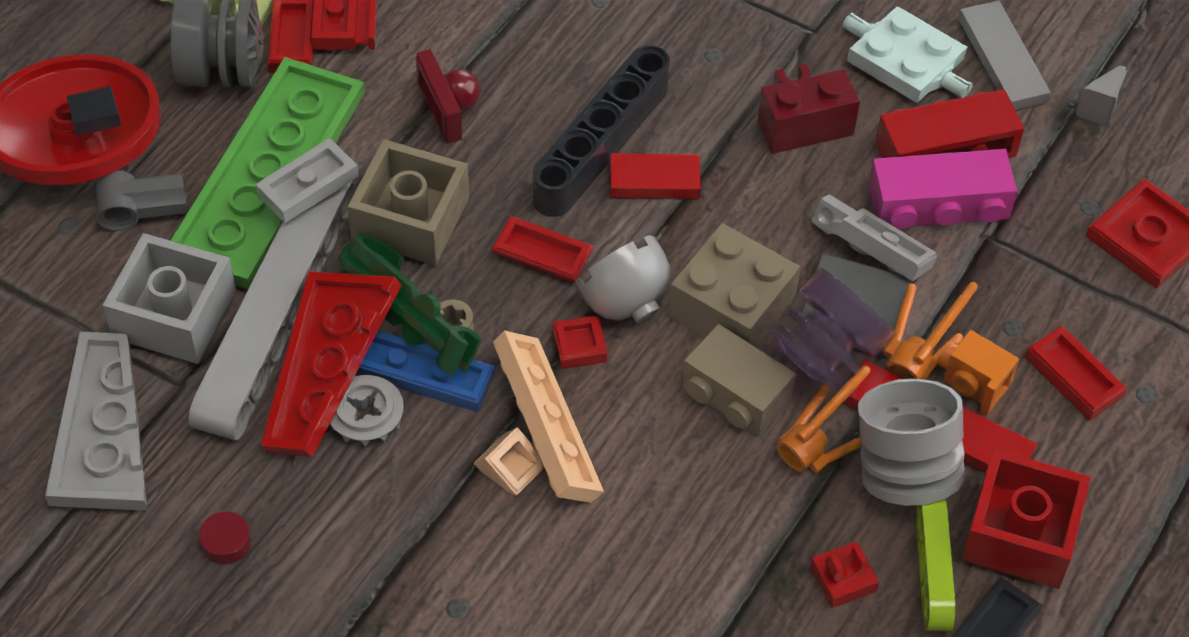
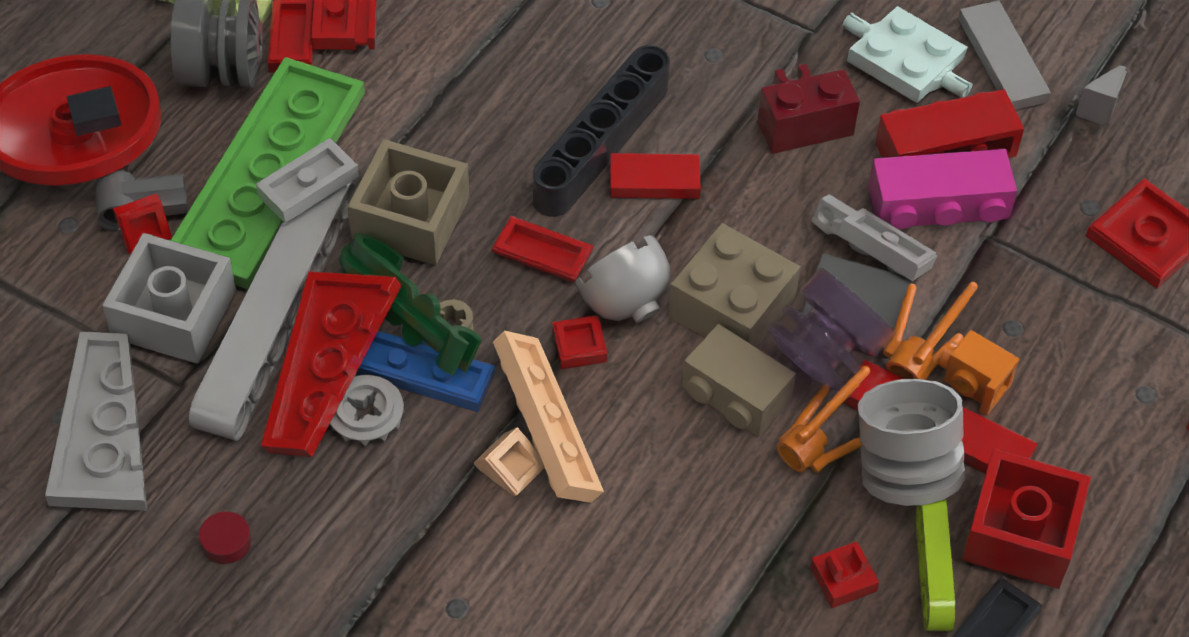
dark red tile [415,49,481,144] -> none
red tile [1025,325,1128,421] -> none
none -> red tile [113,193,172,254]

